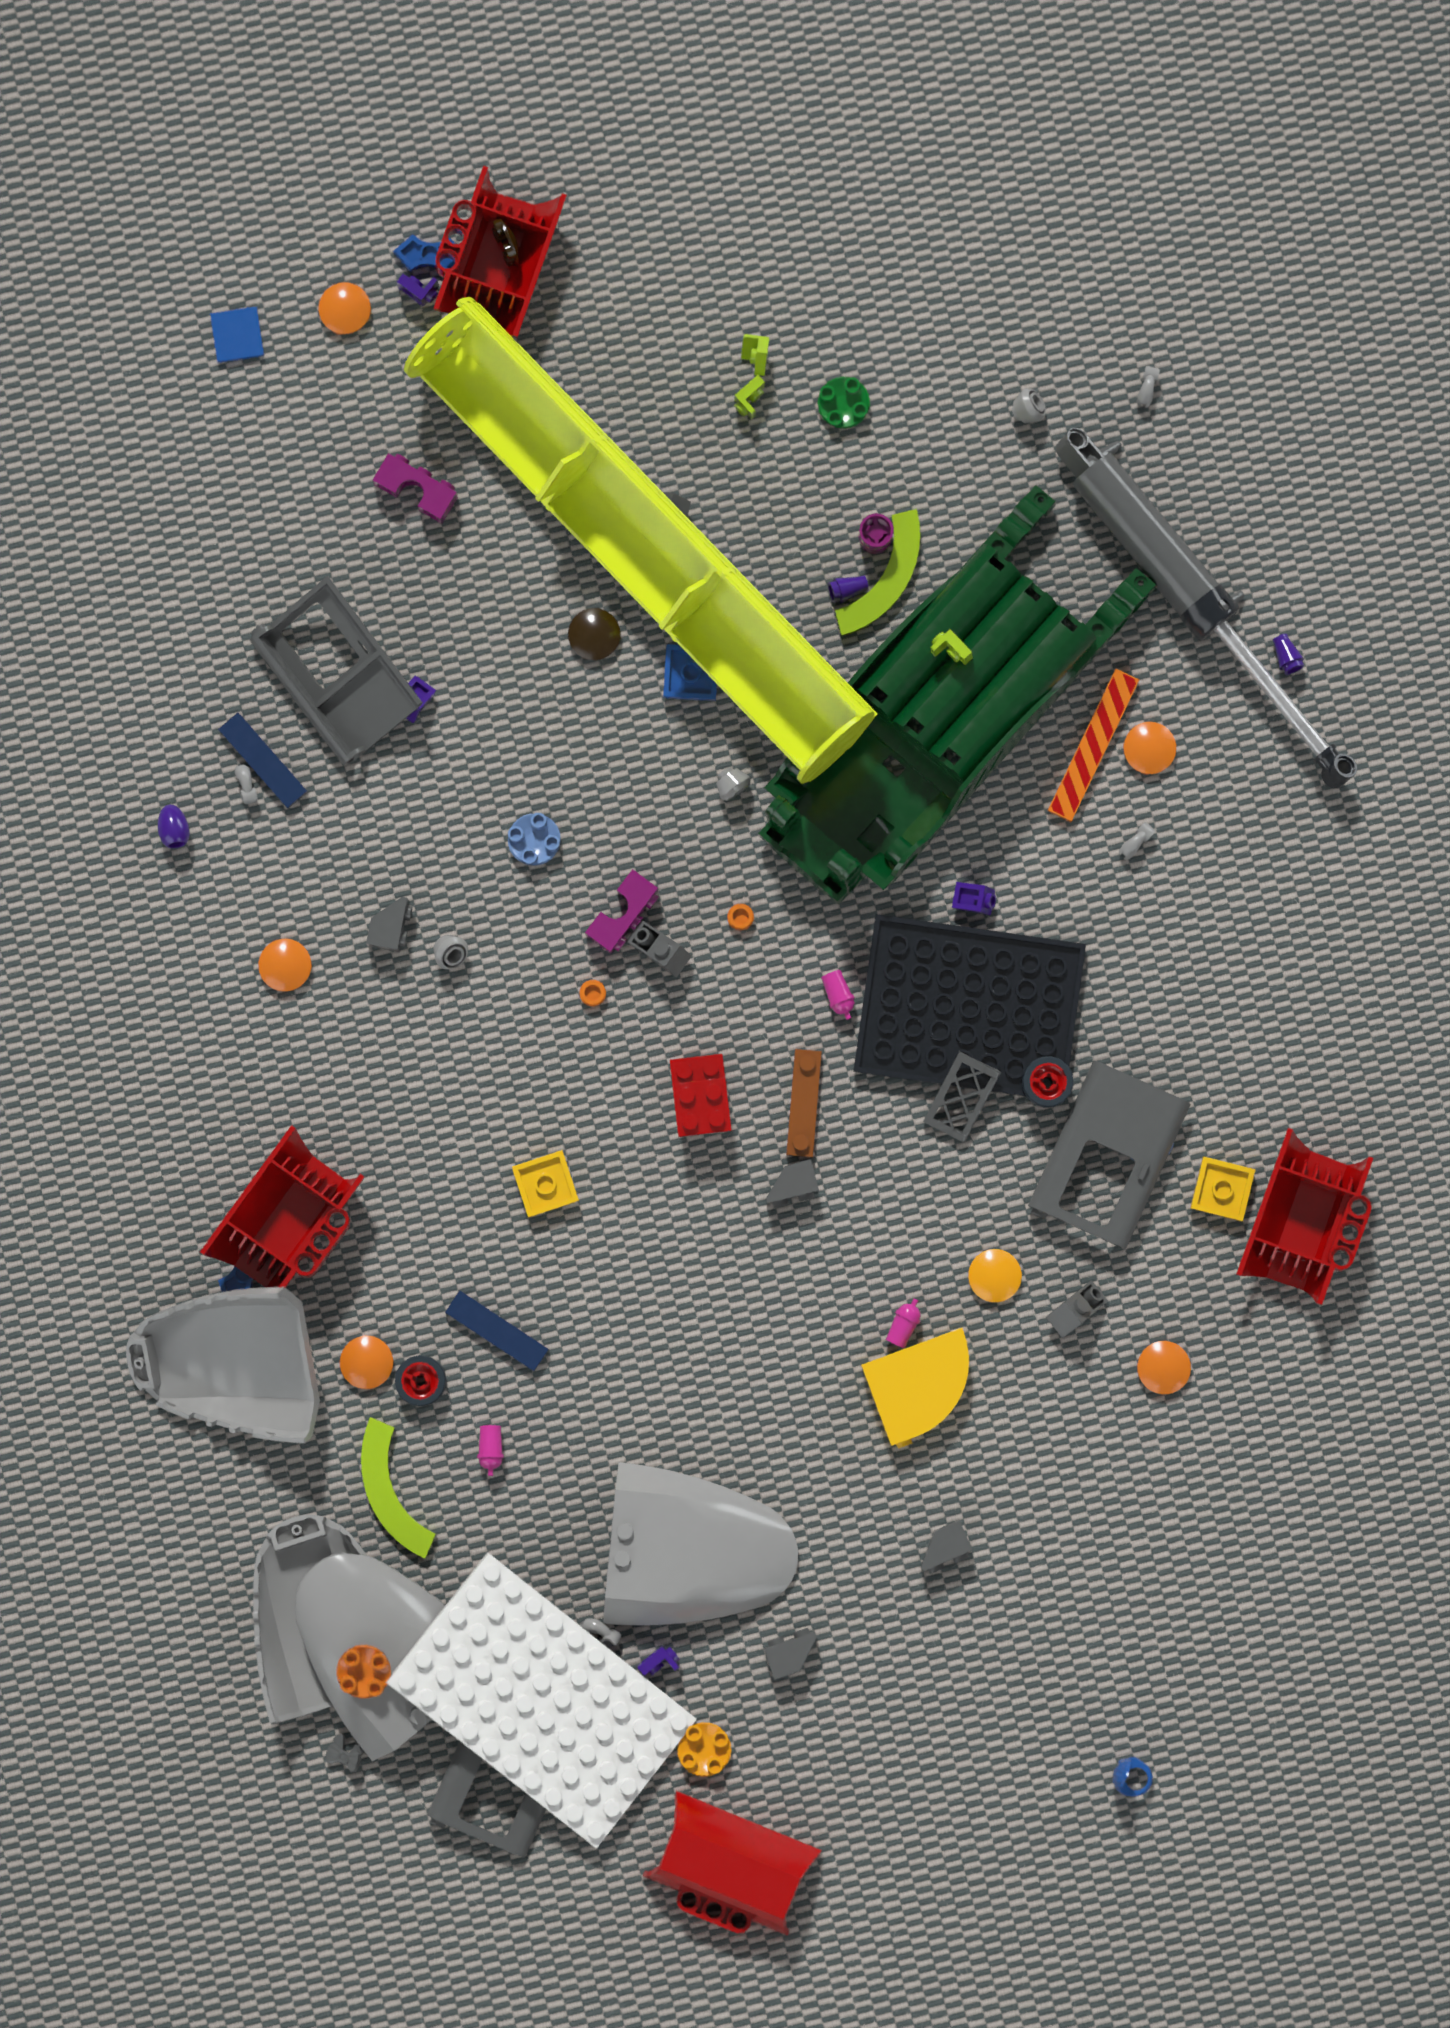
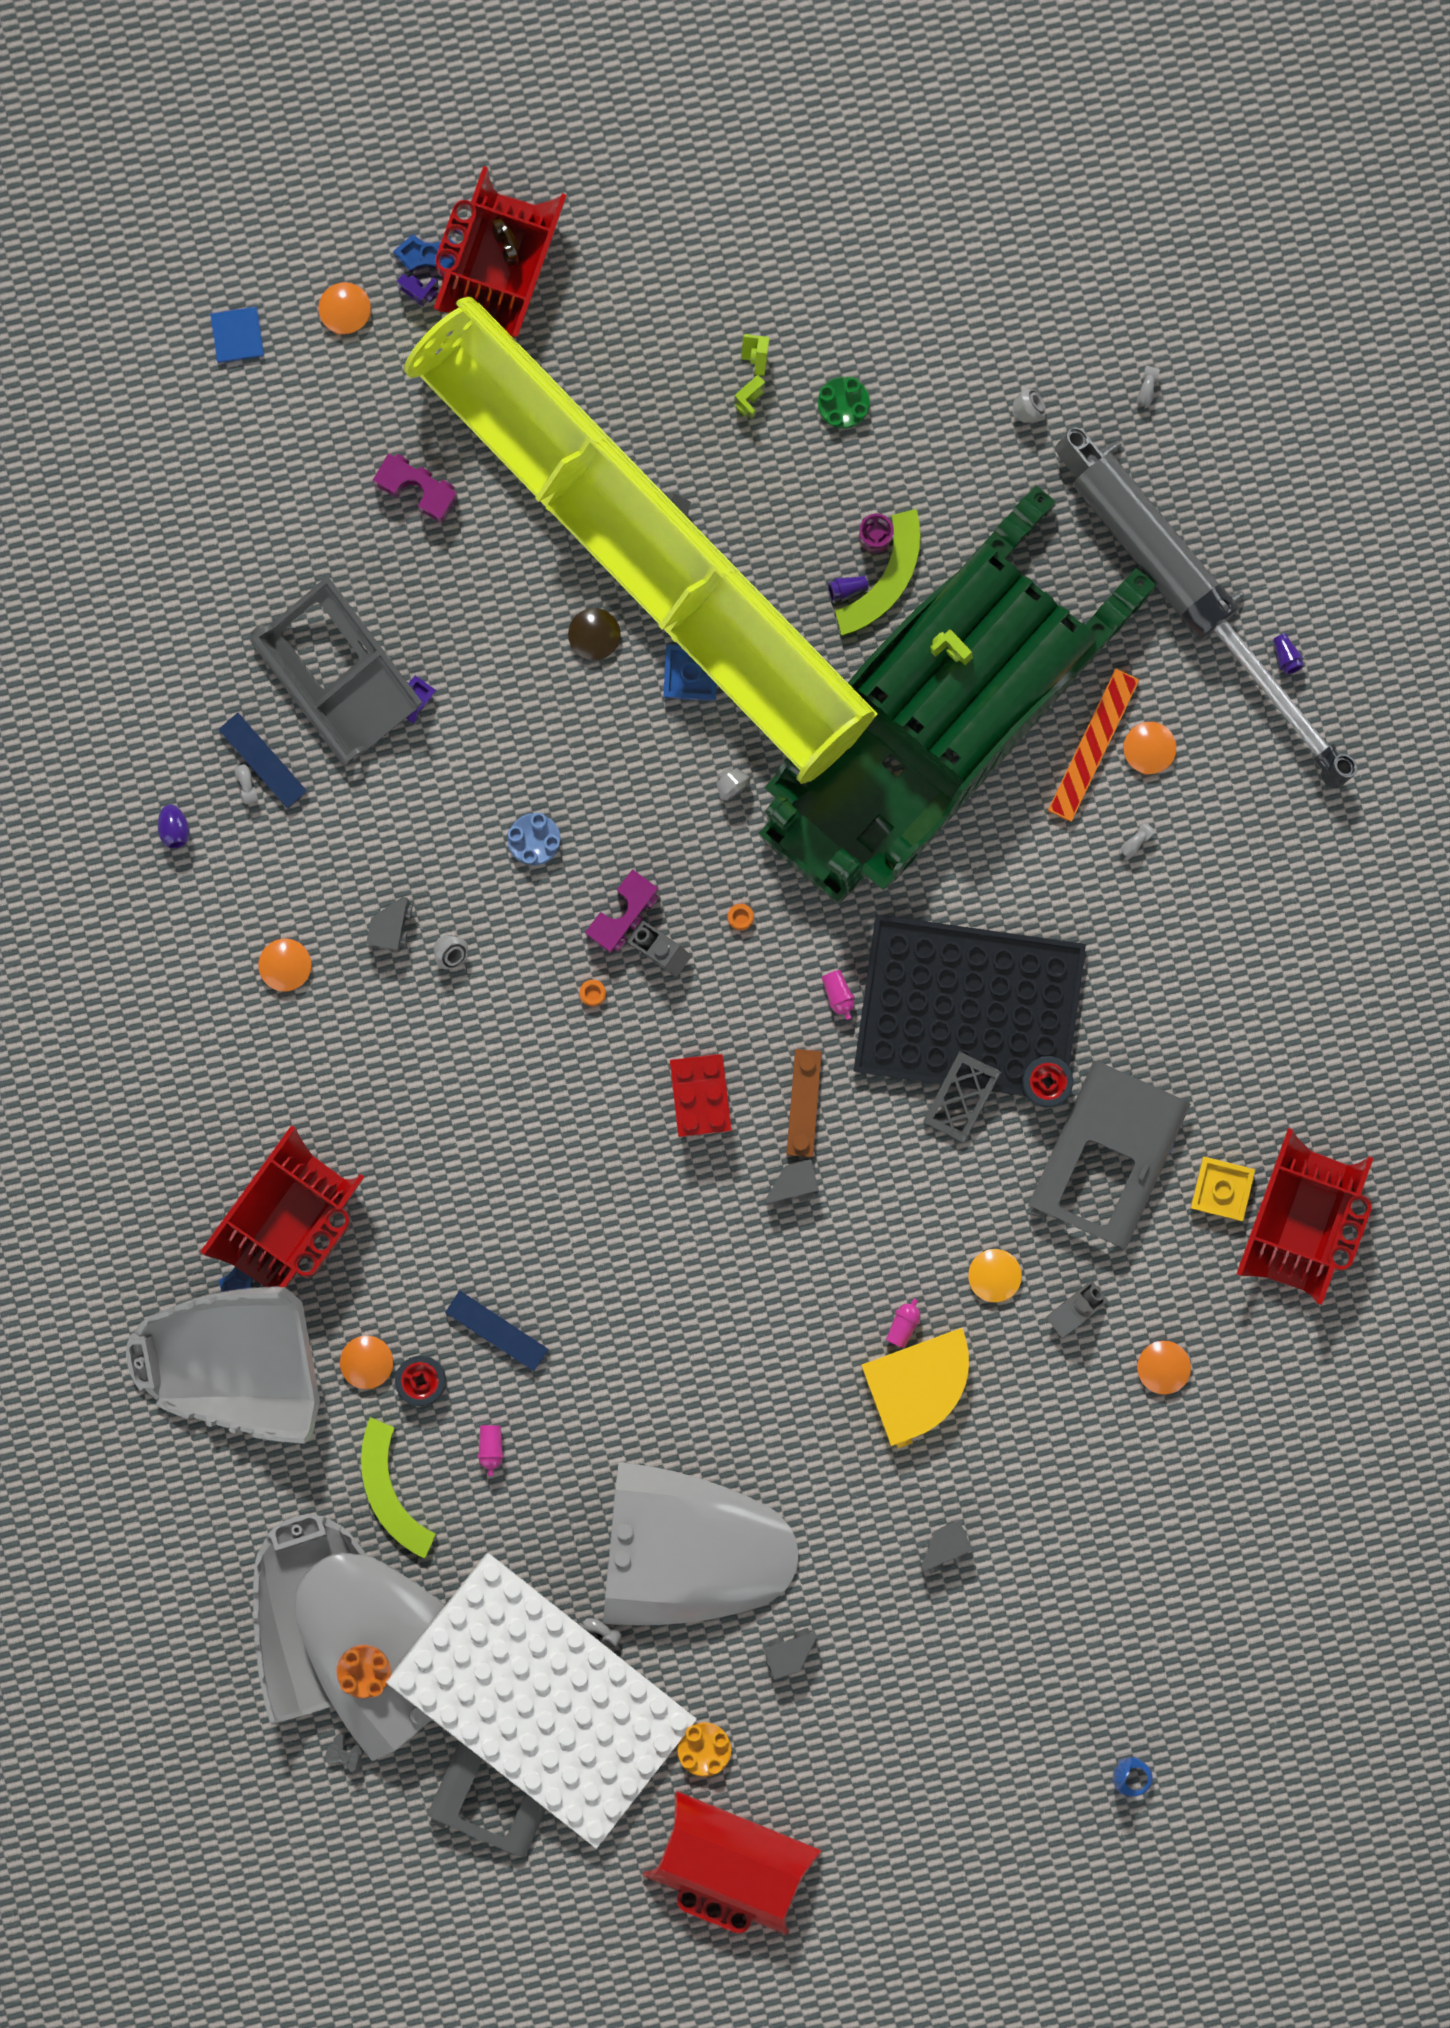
yellow plate [512,1150,579,1218] -> none
dark purple bracket [637,1645,680,1675] -> none
dark purple bracket [952,882,996,916] -> none

